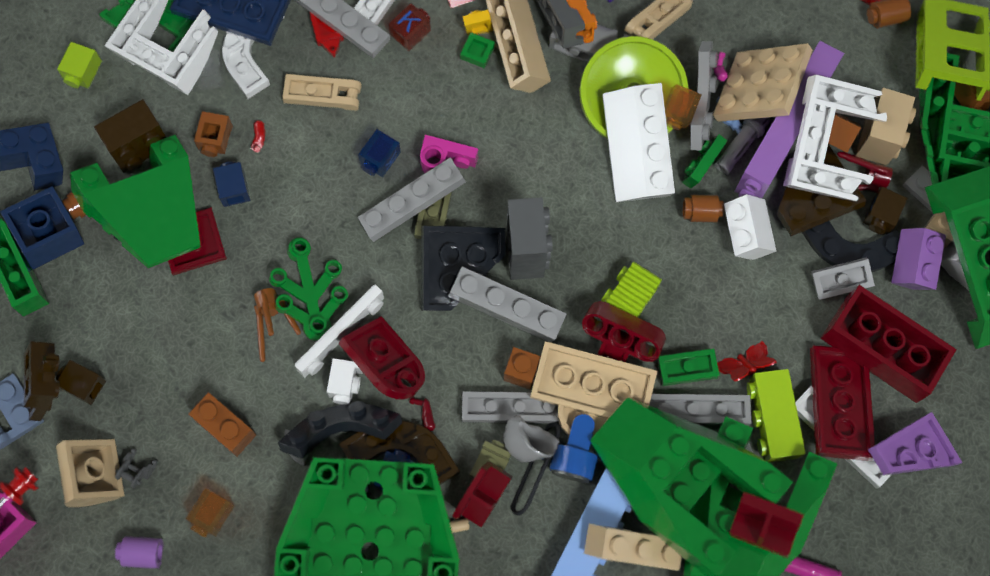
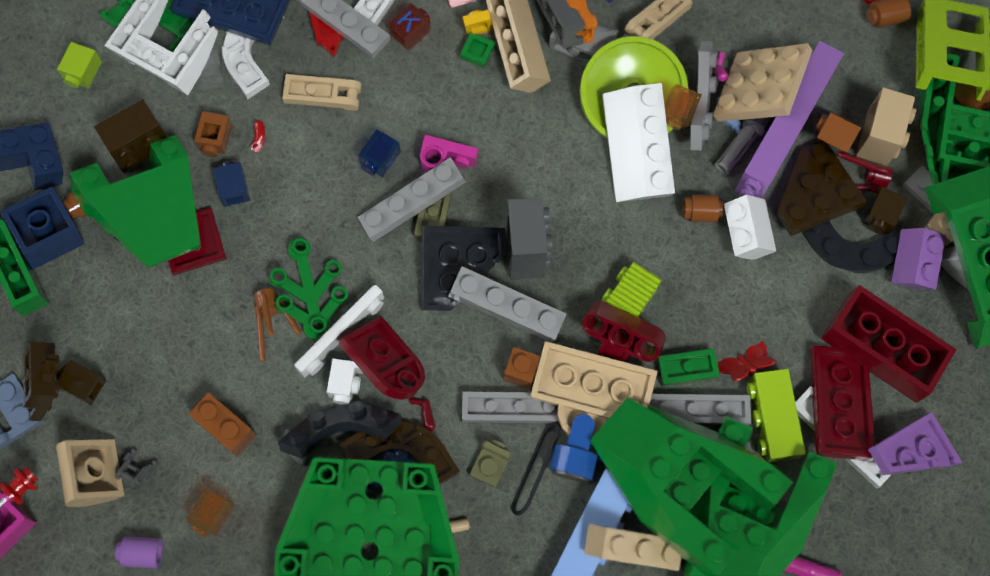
dark red panel [452,461,513,528] -> none
light grey hair [503,415,559,463] -> none
green plate [681,134,728,189] -> none
dark red panel [729,492,804,557] -> none
white wedge [783,75,887,201] -> none
light grey plate [811,257,875,300] -> none

